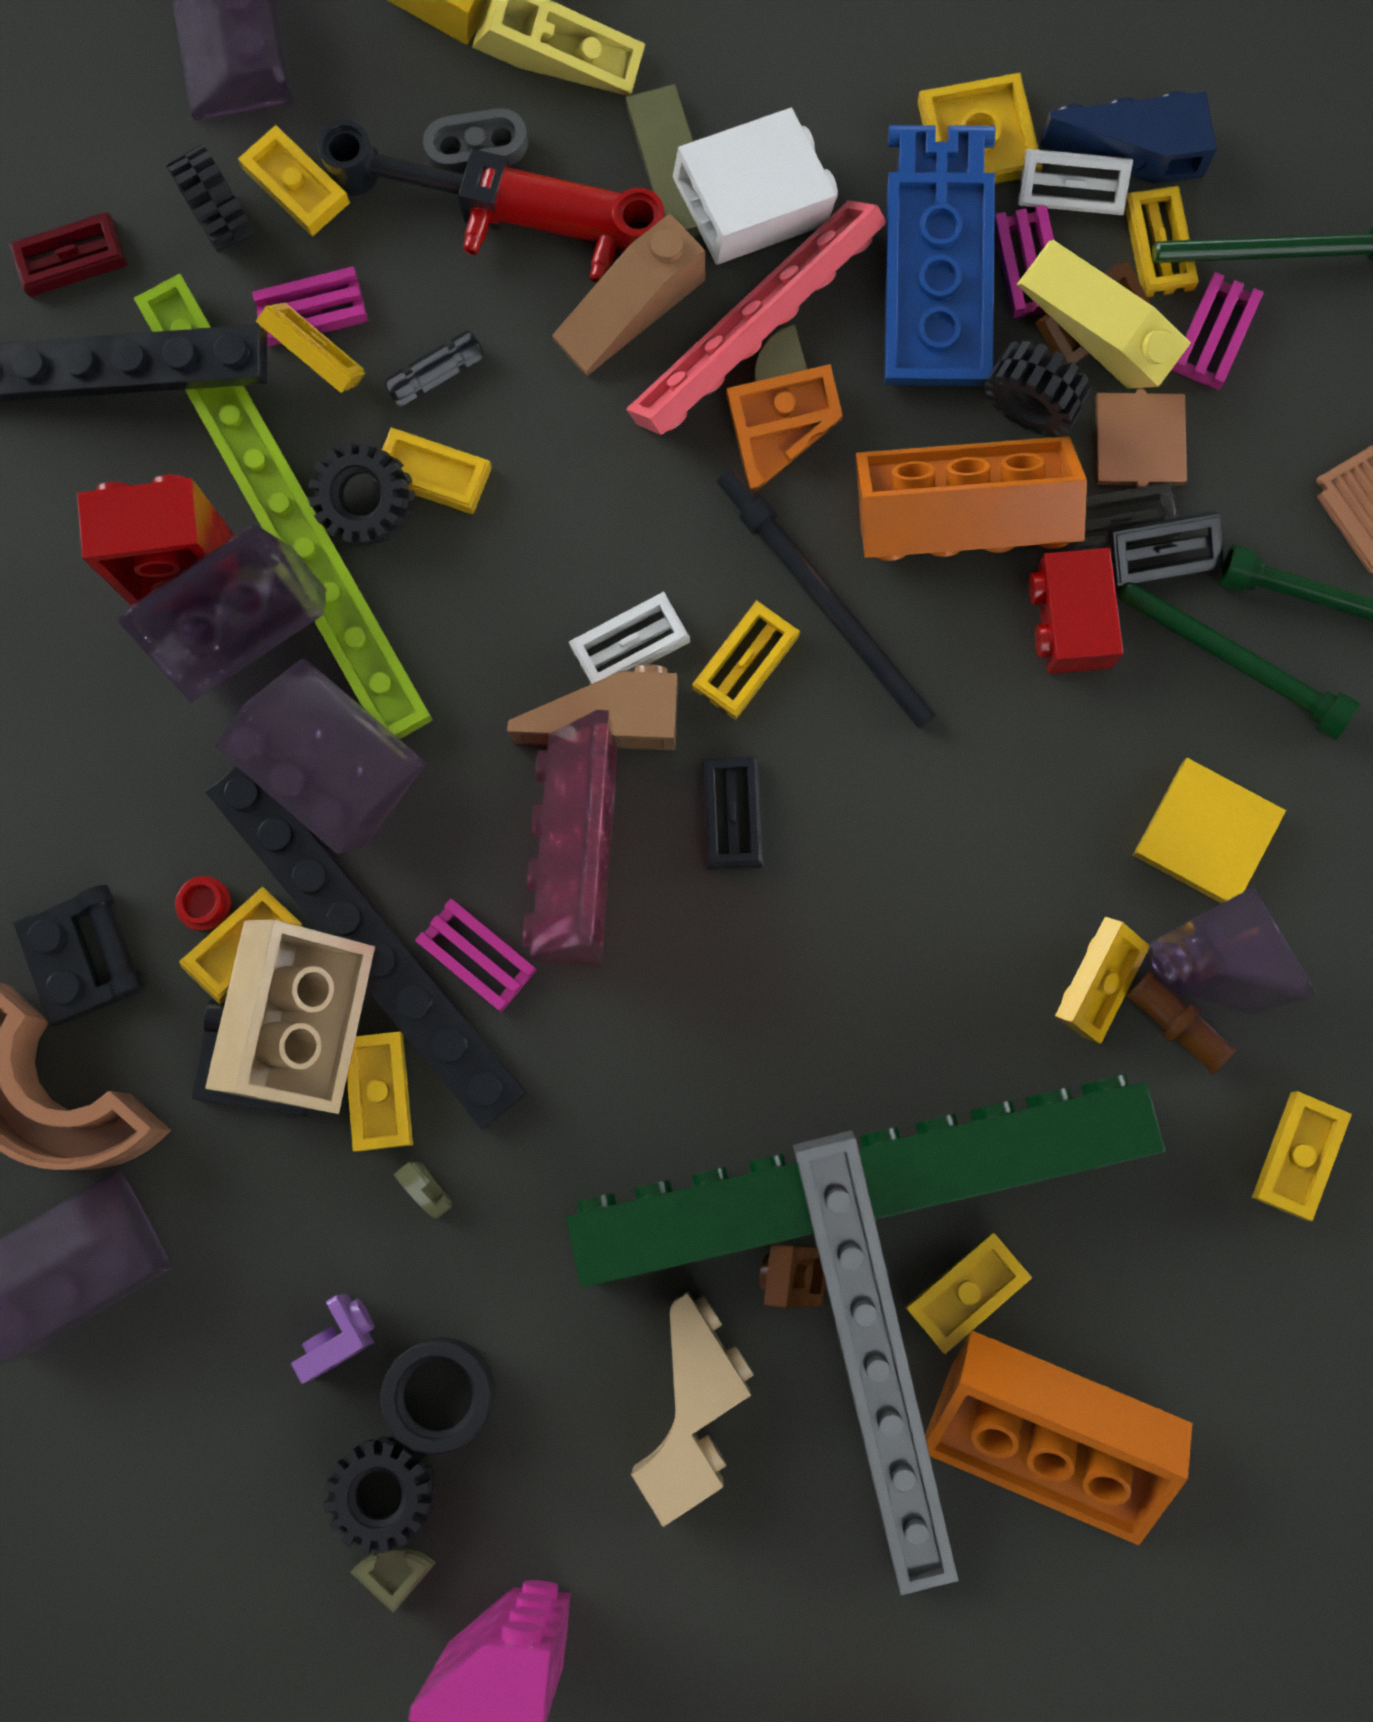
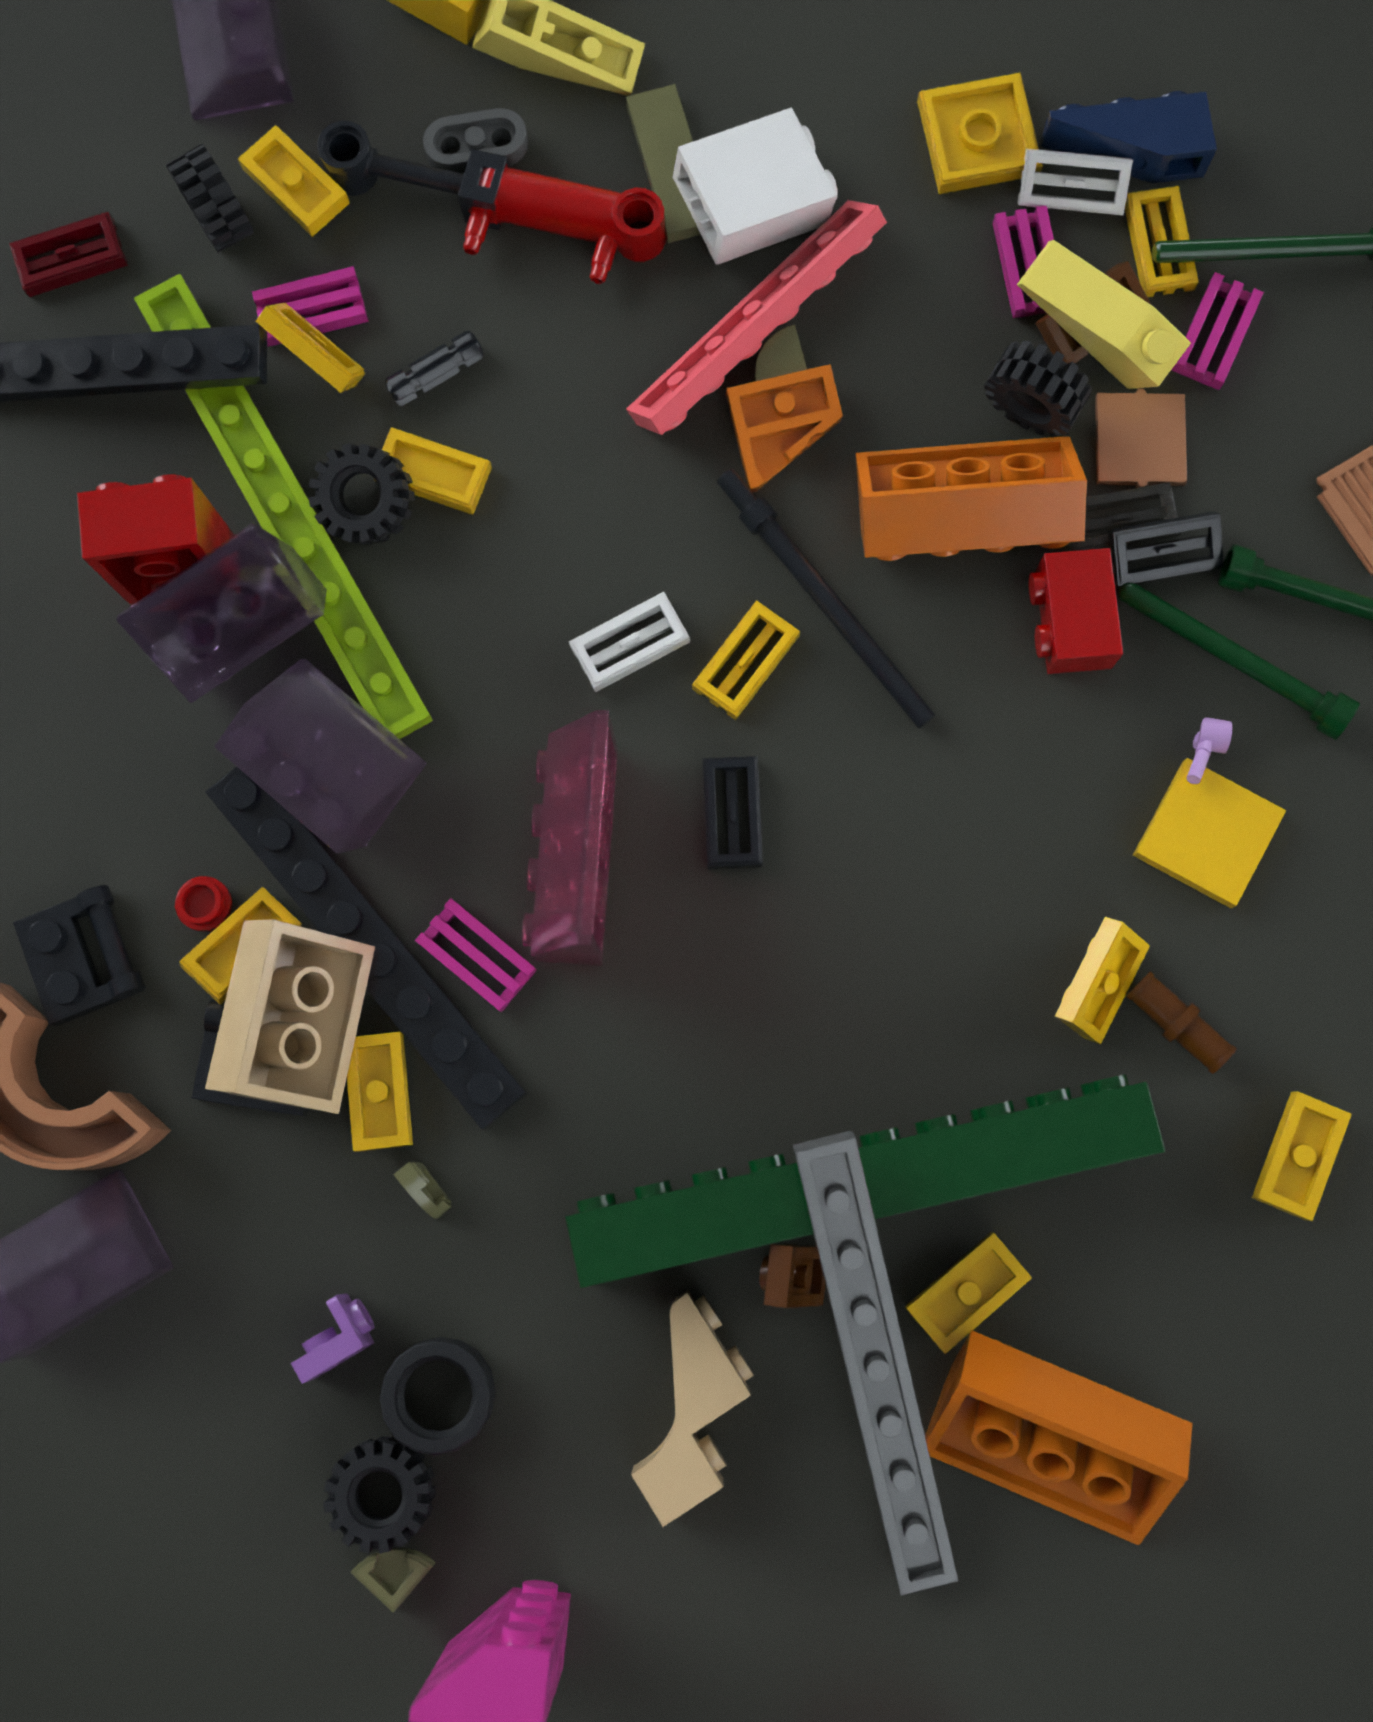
medium nougat slope [507,664,678,751] -> none
medium nougat slope [552,213,705,377] -> none
blue hinge [884,125,995,386] -> none
clear purple slope [1149,887,1317,1014] -> none
none -> lavender hand [1187,718,1232,784]

